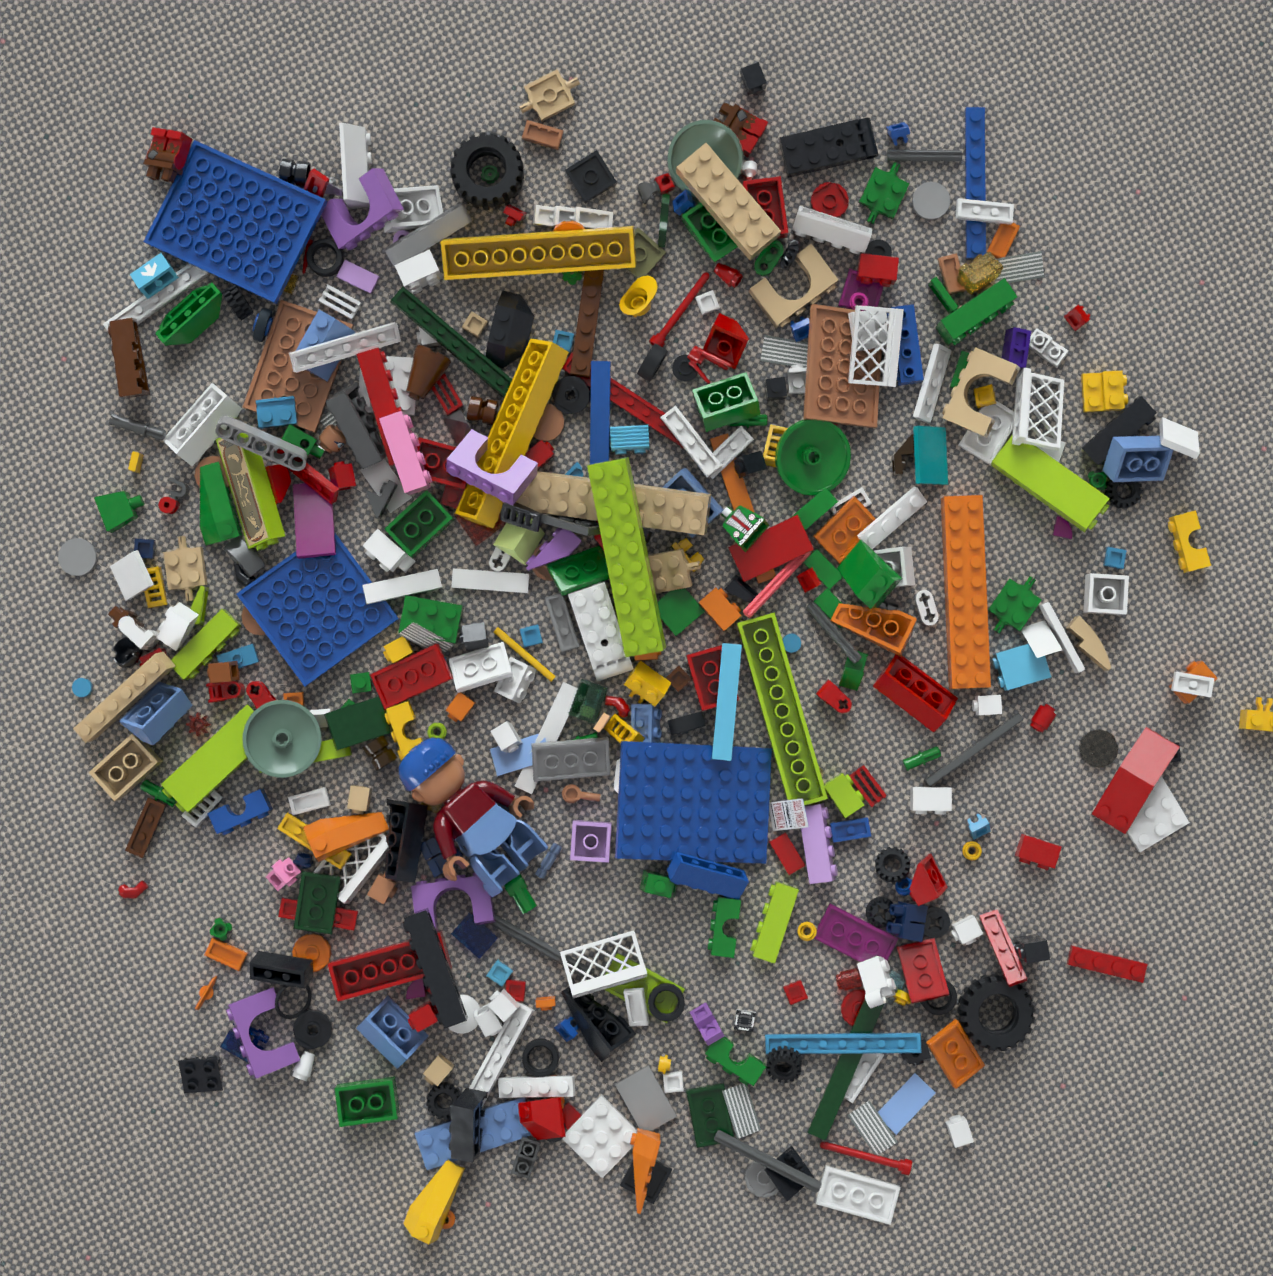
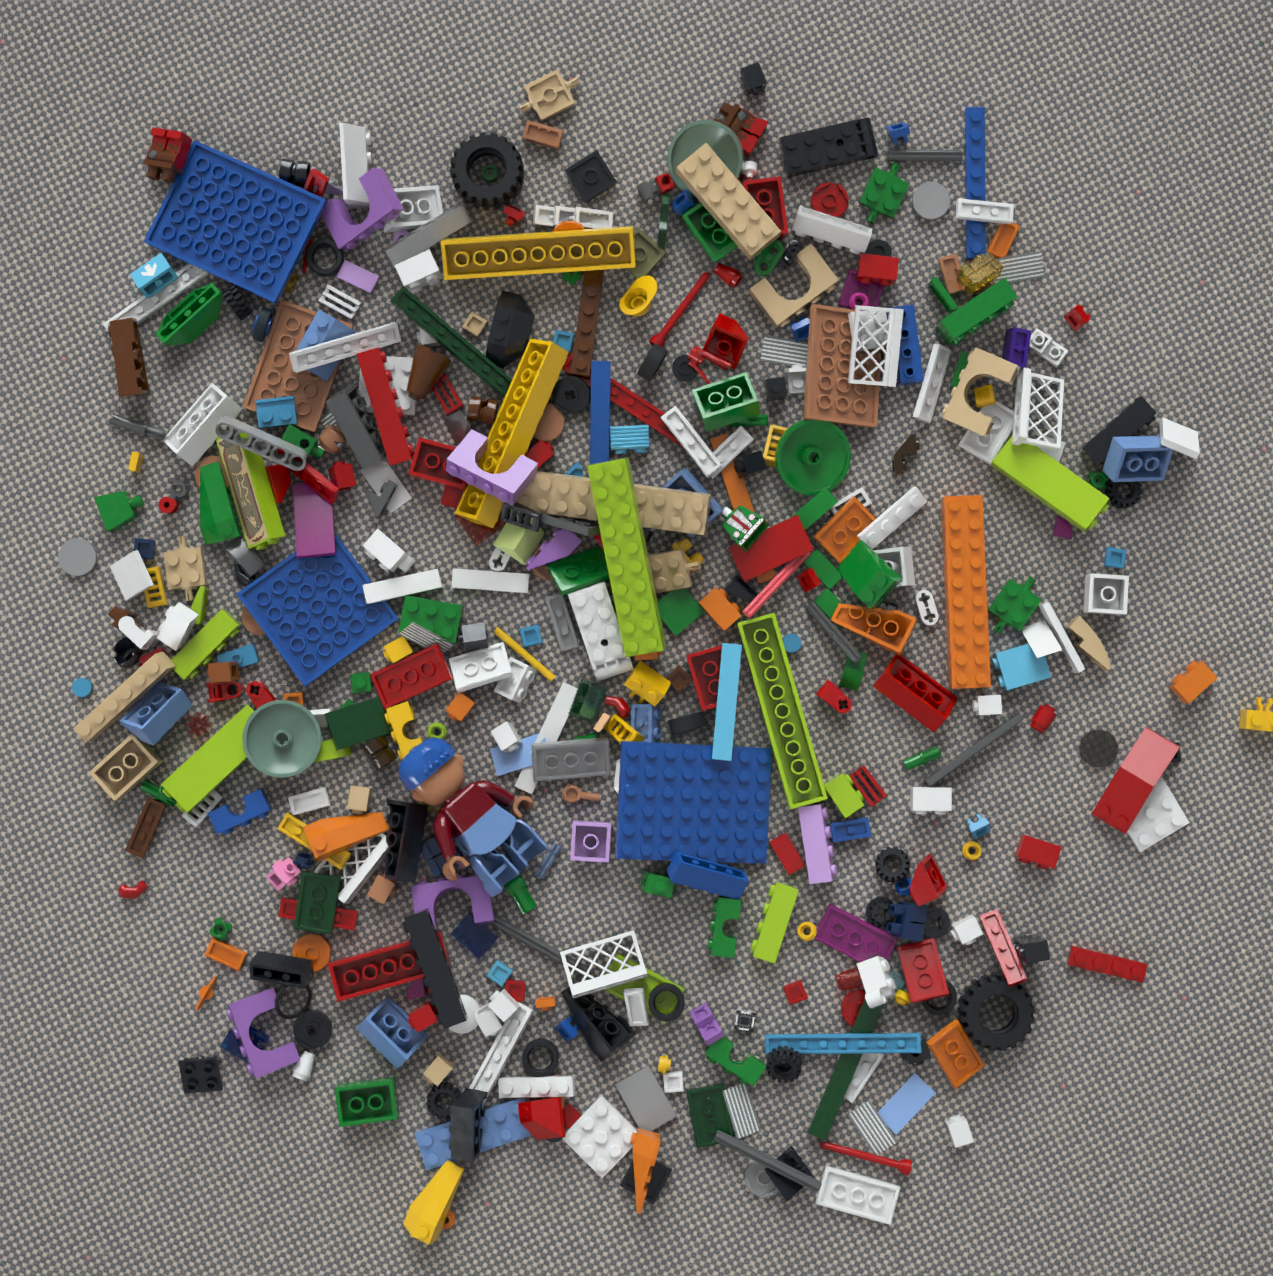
bright pink brick [379,411,432,495] -> none
green brick [384,490,455,559] -> none
dark grey slope [511,1137,541,1179] -> none
white tile [695,290,720,316] -> none
white sticker [769,798,809,831] -> none
teal tile [913,426,948,485] -> none
yellow plate [1081,370,1128,413] -> none
yellow arch [1168,510,1211,573] -> none
white plate [1171,672,1214,697] -> none

